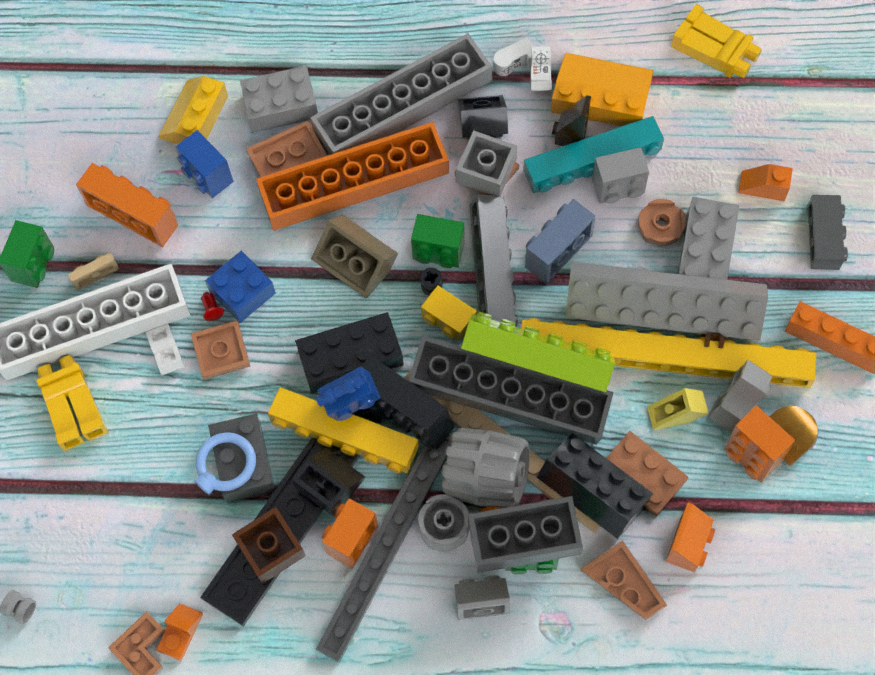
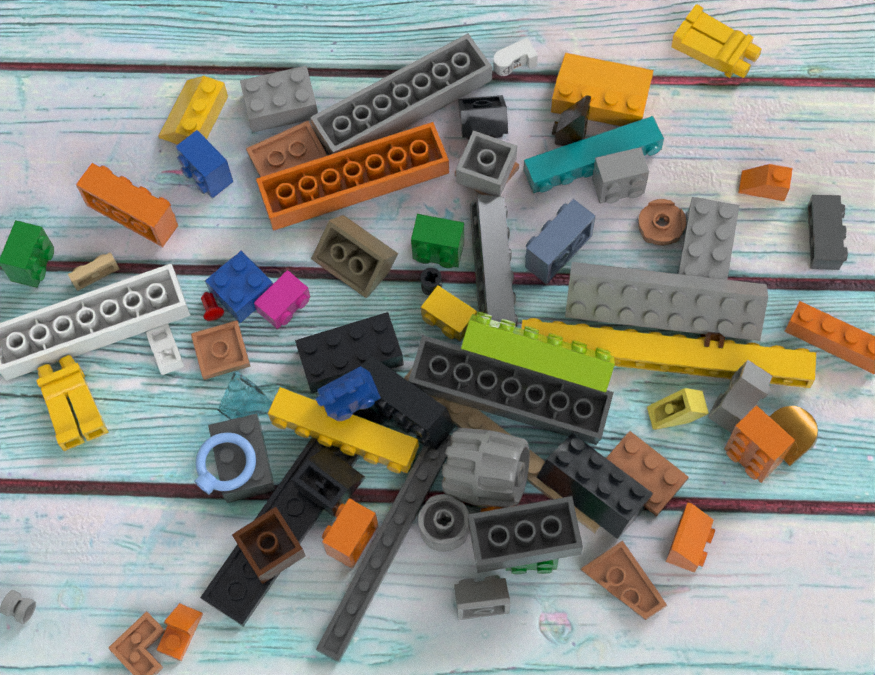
white leg [530,46,552,91] -> none
none -> clear light blue slope [217,371,273,420]
none -> dark pink brick [254,270,310,330]

